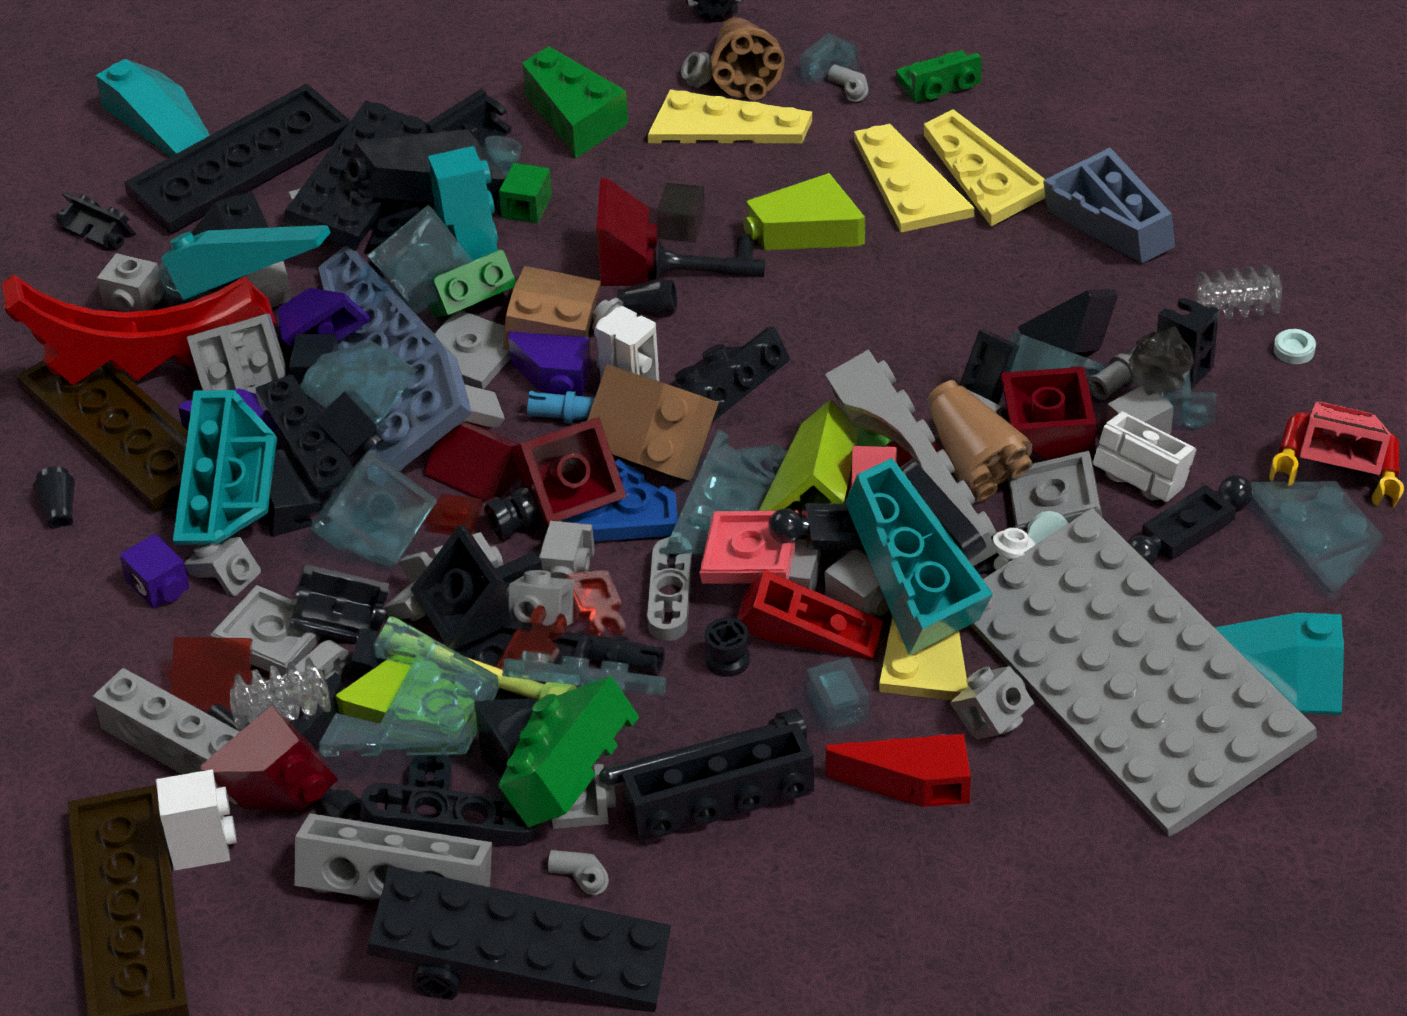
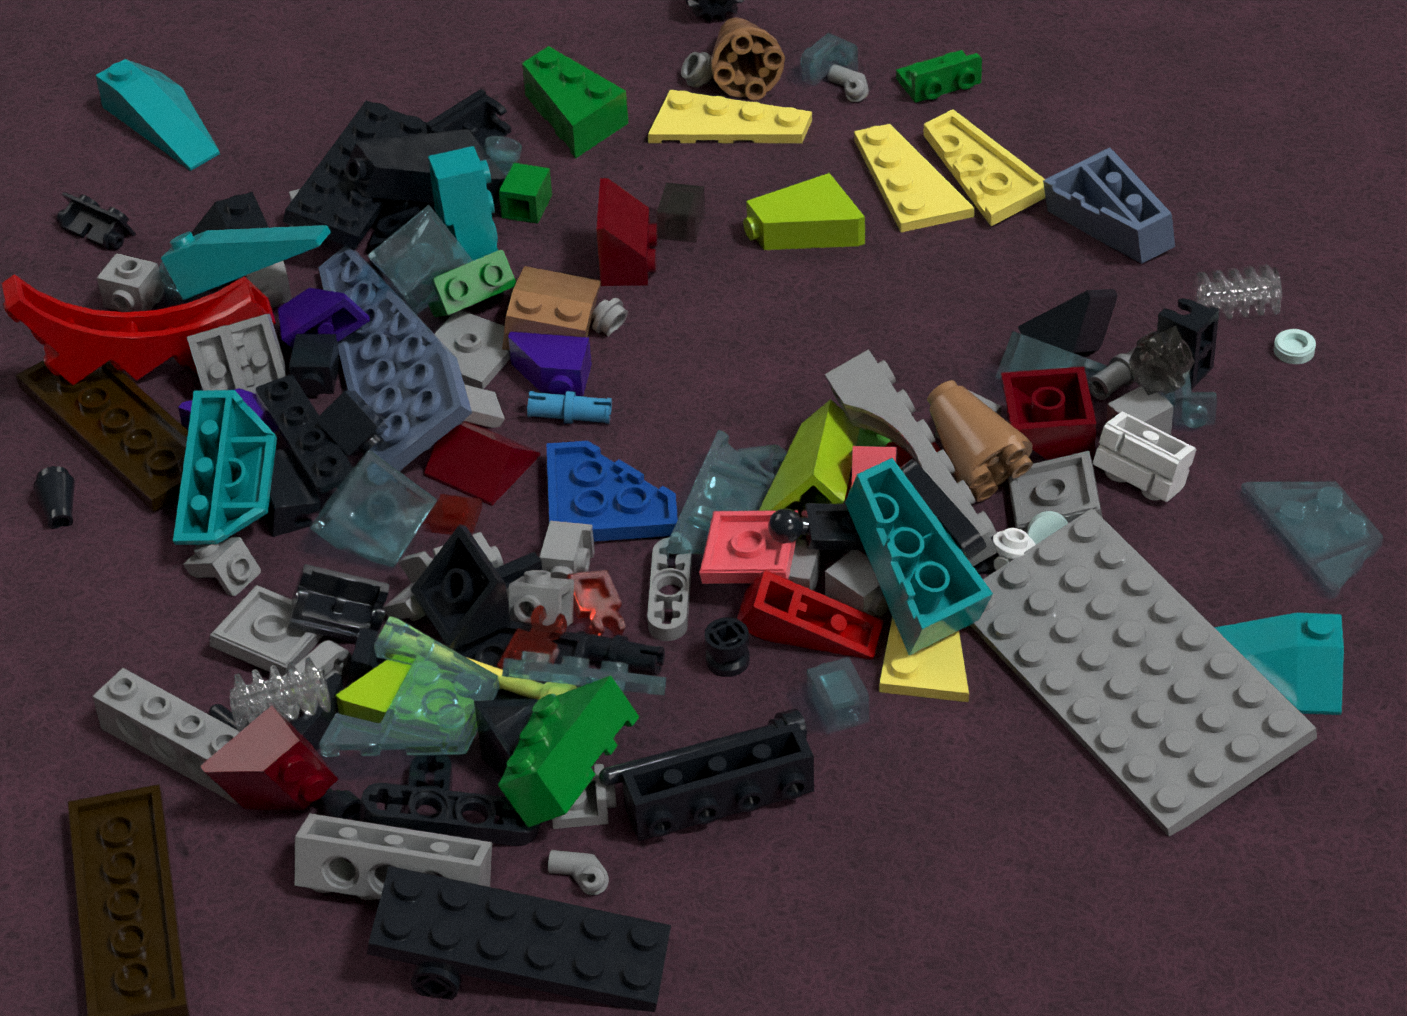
dark purple brick [119,534,190,609] -> none
black plate [124,83,351,234] -> none
white brick [156,769,237,871] -> none
clear red piece [168,637,255,711] -> none
clear light blue slope [300,341,417,420] -> none
black wheel [483,486,540,540] -> none
dark red slope [510,417,627,525] -> none
medium nougat slope [587,364,719,481] -> none
white brick [594,306,660,381] -> none
black cone [617,277,677,316] -> none
black piece [656,234,765,279] -> none
black bracket [669,327,790,422] -> none
red slope [826,734,971,807] -> none
light grey brick [950,666,1034,739] -> none
black plate [959,329,1020,405] -> none
black plate [1127,475,1253,566] -> none
torso [1269,402,1404,507] -> none

